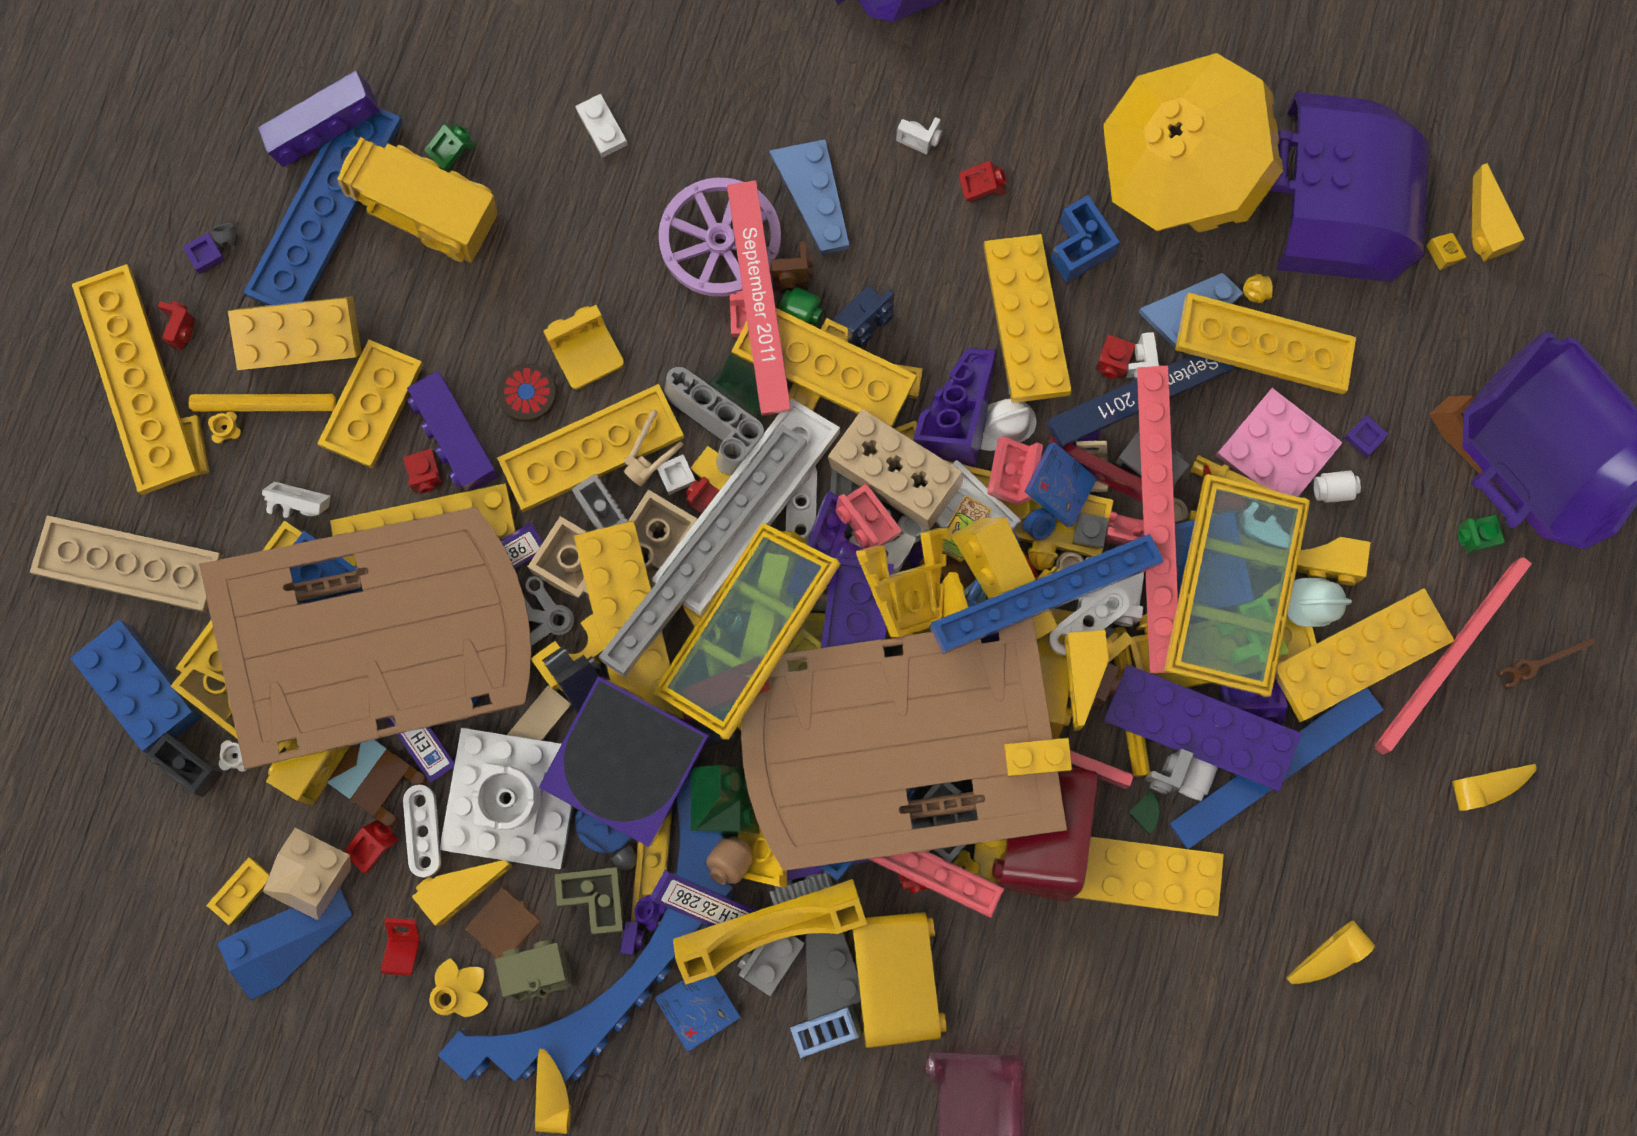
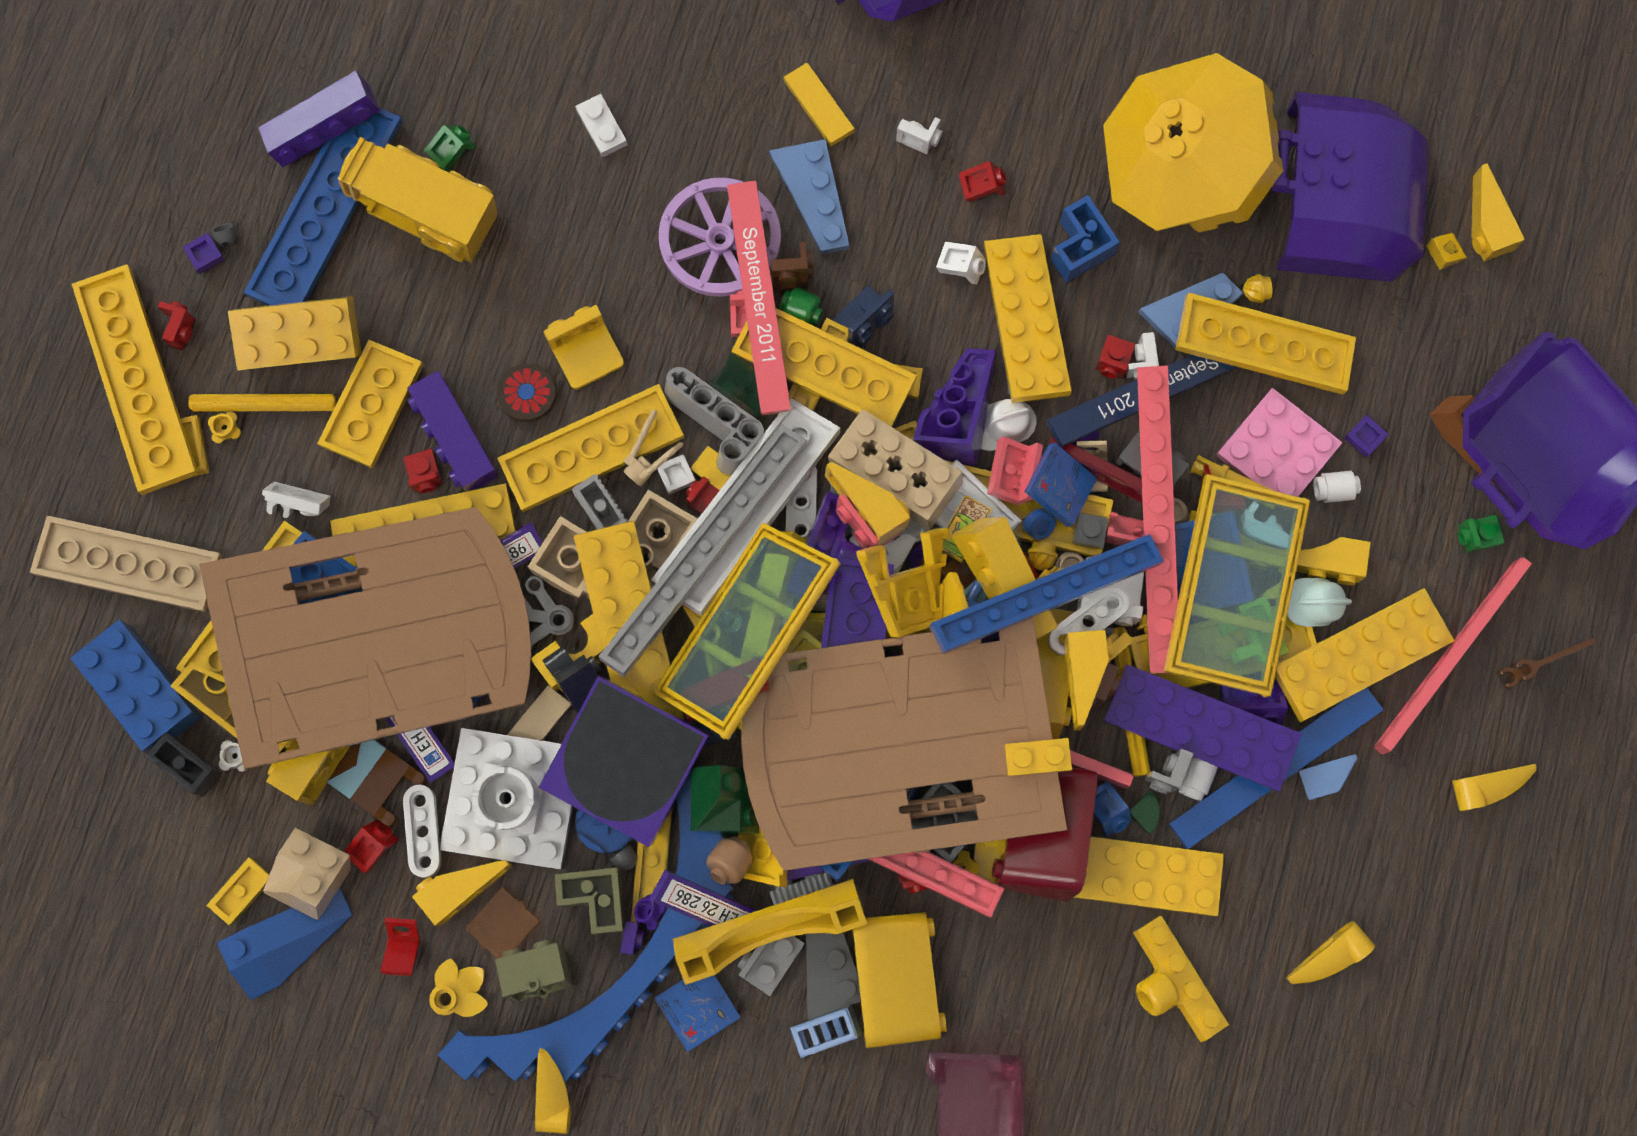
none -> yellow tile [784,63,855,147]
none -> yellow slope [825,462,910,546]
none -> white bracket [936,242,986,284]
none -> blue bracket [1093,781,1132,837]
none -> yellow plate [1133,916,1229,1042]
none -> medium blue slope [1299,754,1358,800]

